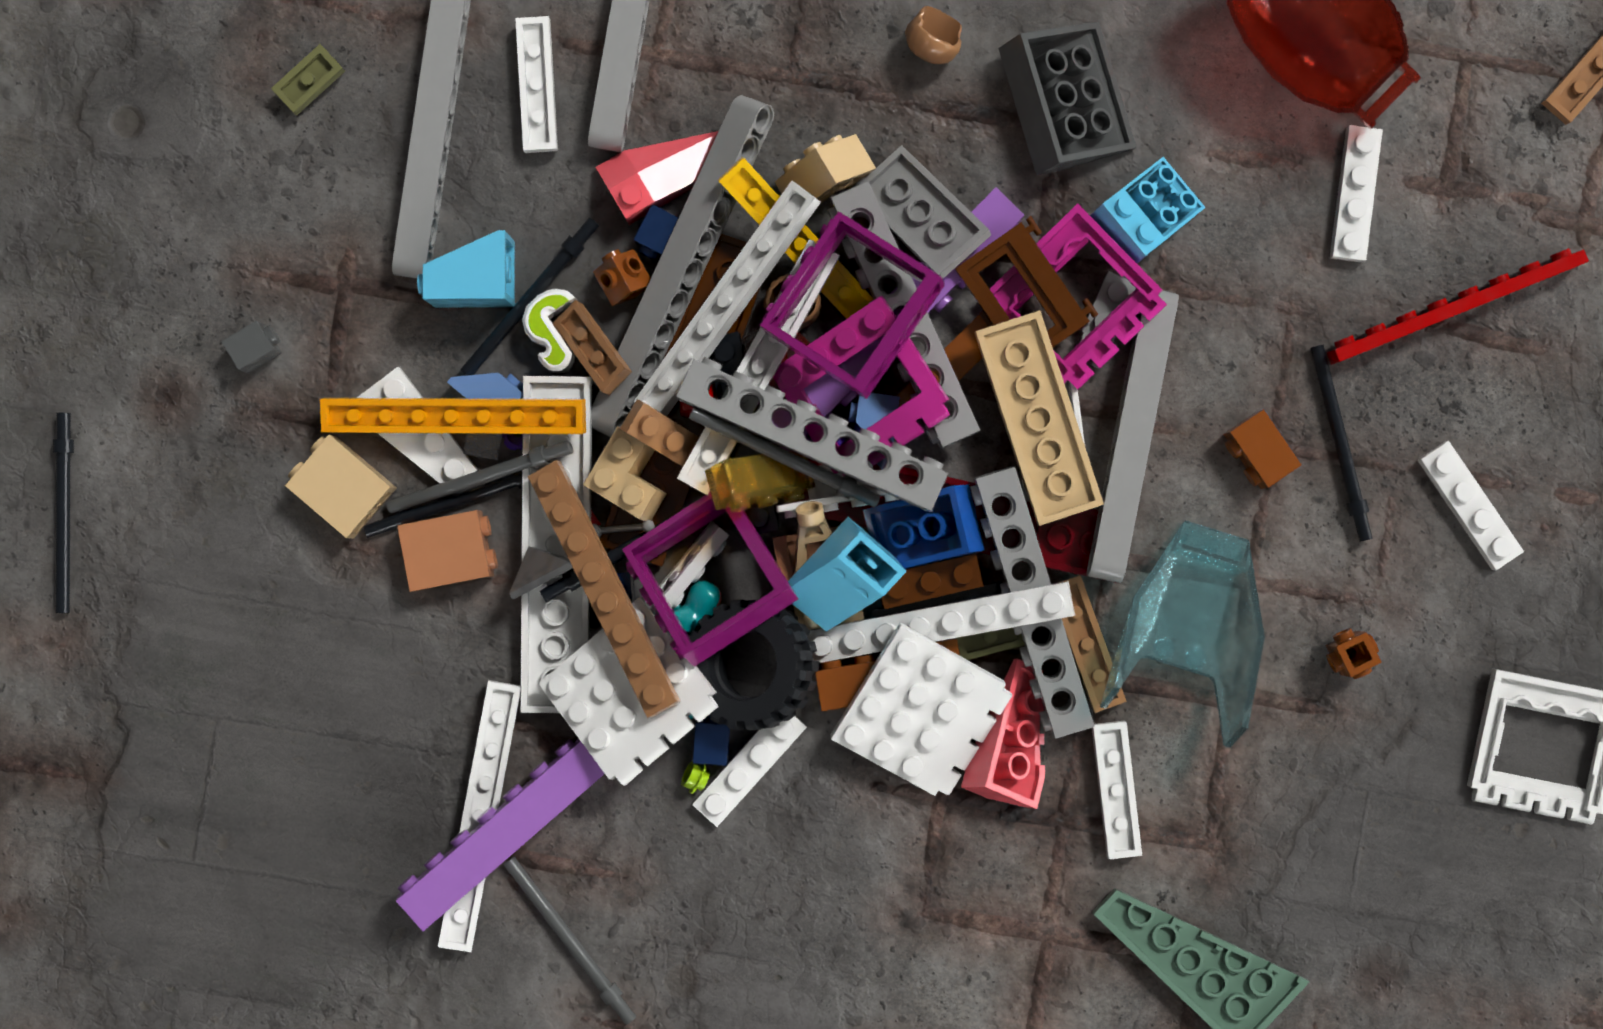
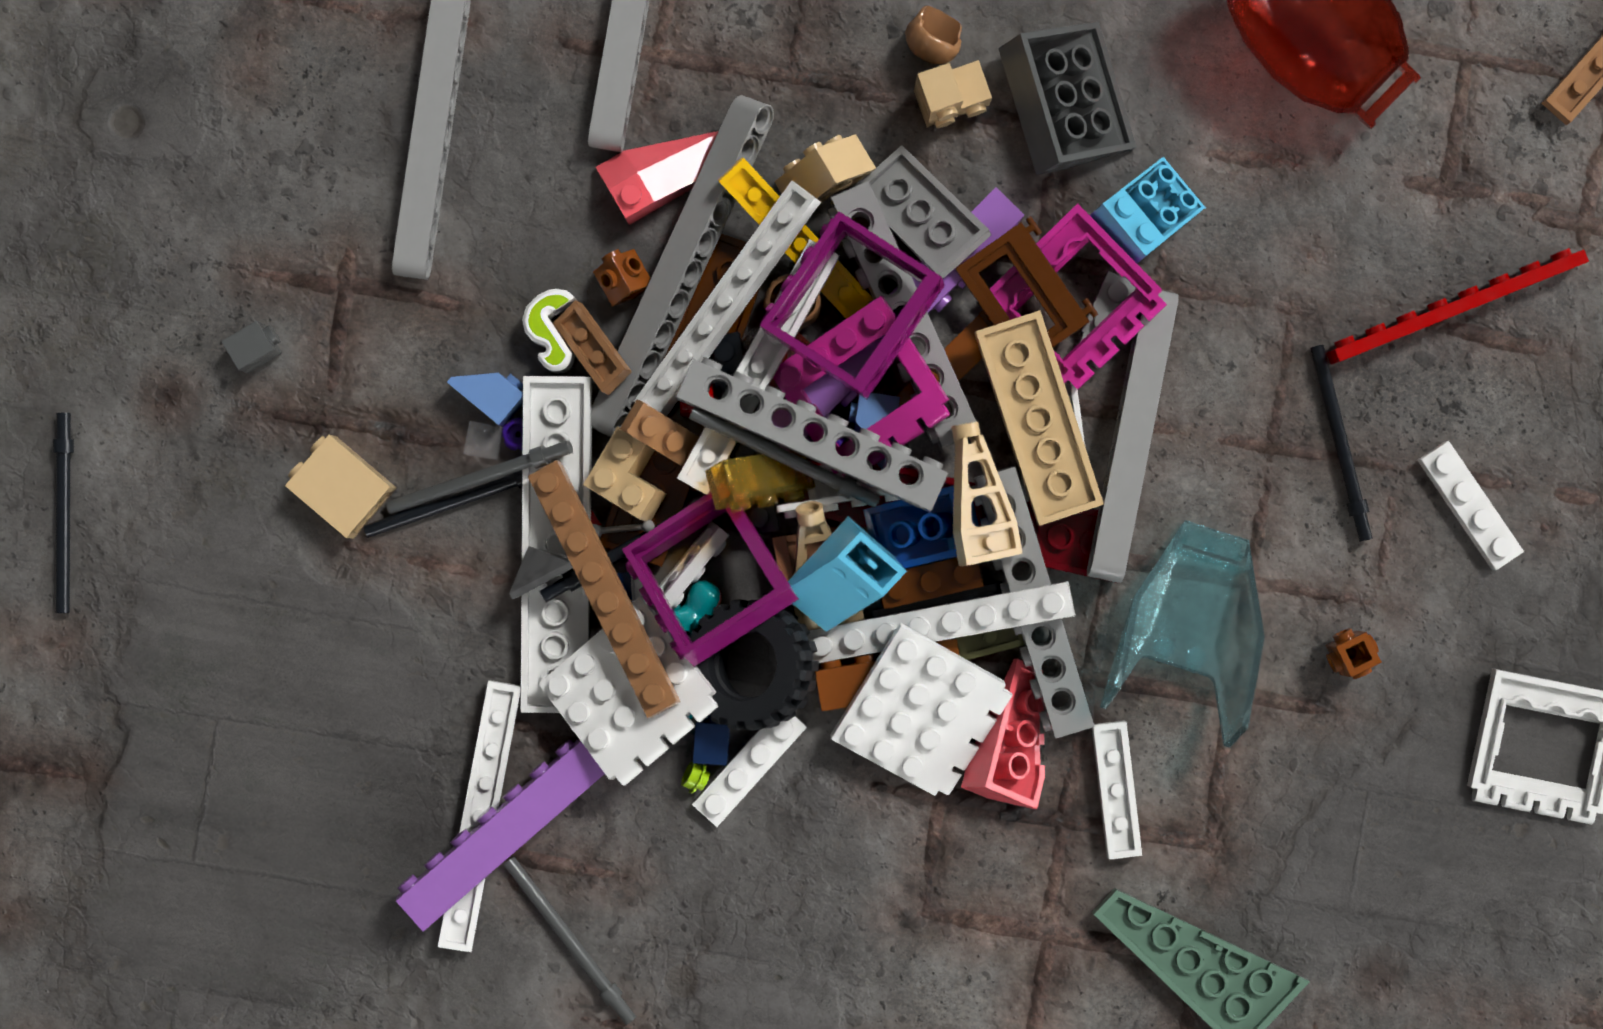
olive plate [271,44,345,116] -> none
light orange plate [320,398,586,434] -> none
white wing [357,367,478,483] -> none
nougat panel [397,510,498,592] -> none
medium azure slope [417,230,515,308] -> none
black bar [460,217,599,375] -> none
white plate [515,16,558,153] -> none
dark blue brick [634,204,679,261] -> none
medium nougat plate [1055,575,1127,713] -> none
dark orange brick [1223,409,1302,489] -> none
white plate [1330,125,1383,263] -> none
none -> tan brick [914,60,992,128]
none -> tan plate [951,422,1023,566]

